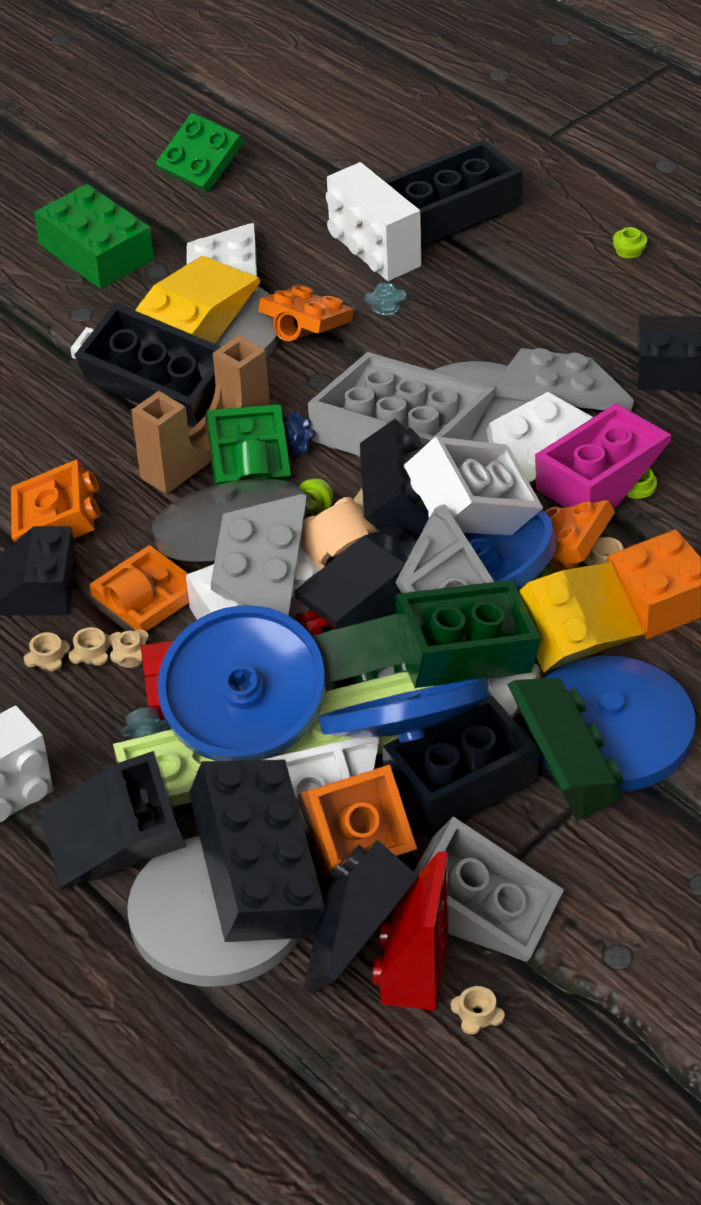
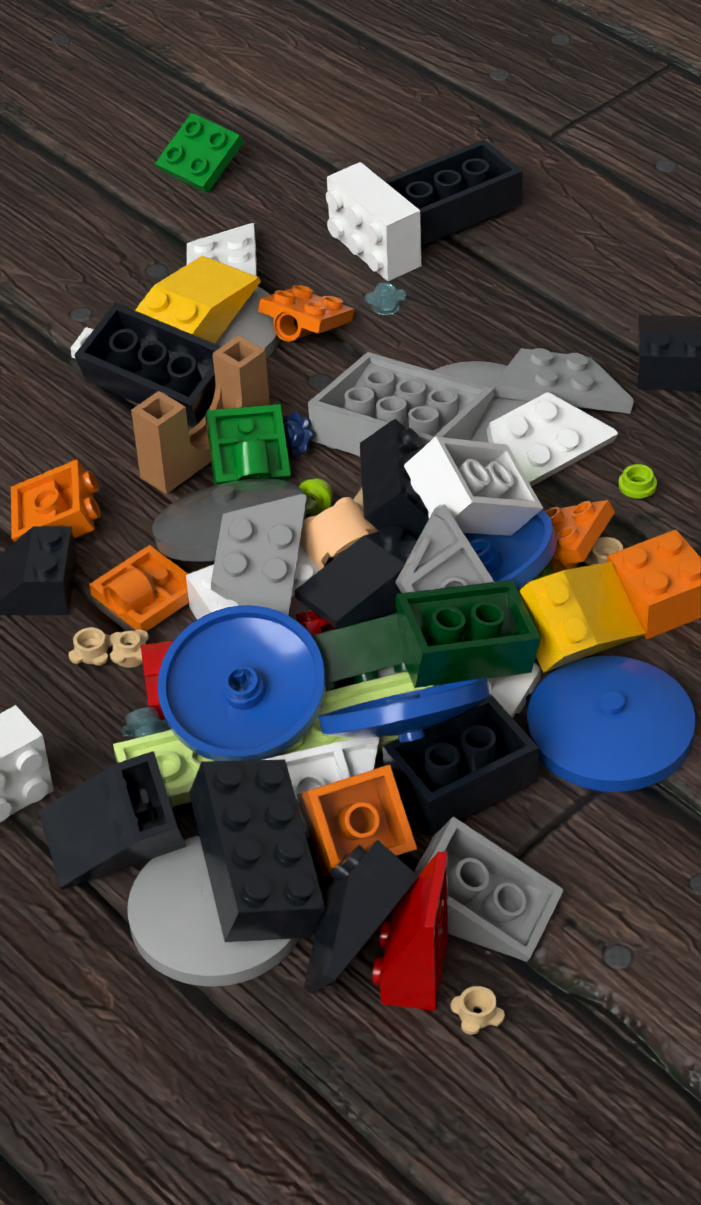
tan plate [24,632,70,671] -> none
green brick [34,184,154,289] -> none
dark green slope [507,678,624,822] -> none
dark pink slope [535,403,671,508] -> none
lime plate [613,227,647,258] -> none

